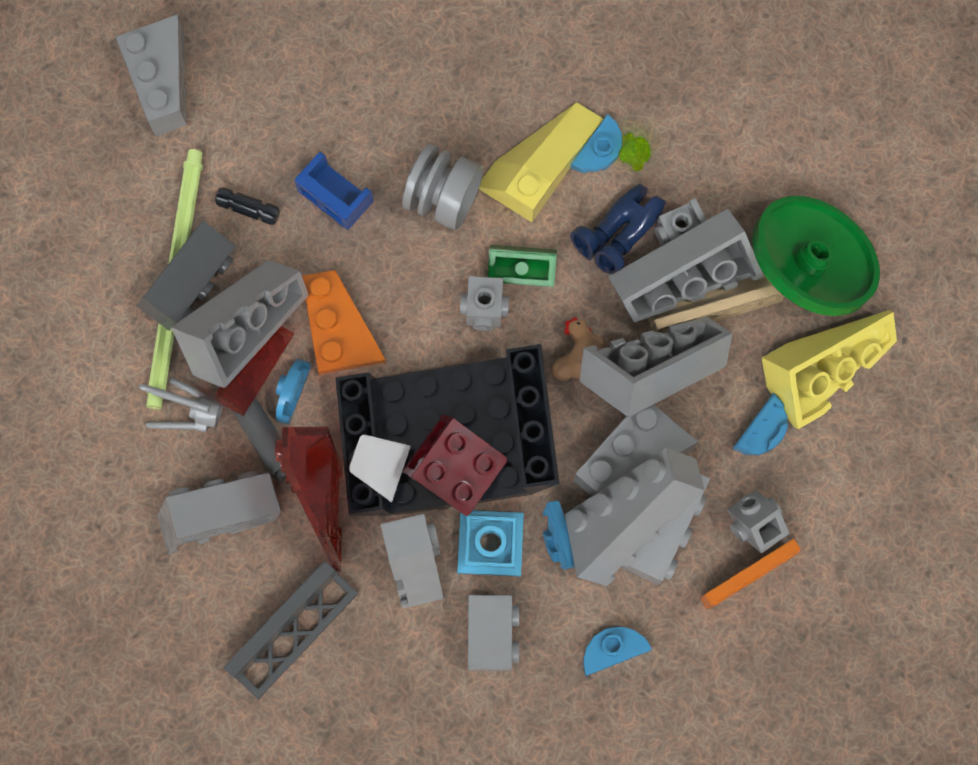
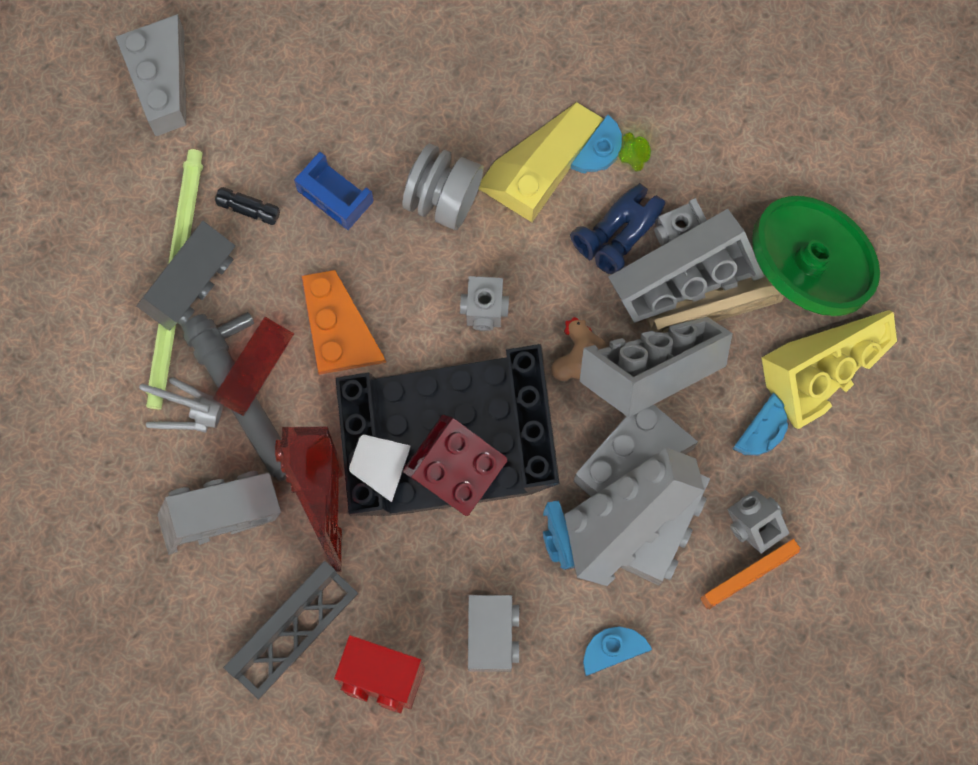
light grey wedge [171,260,308,388] -> none
dark azure plate [275,359,312,424] -> none
light grey wedge [380,514,444,609] -> none
medium azure piece [457,510,524,577] -> none
green slope [487,245,557,287] -> none
none -> red brick [334,635,425,714]

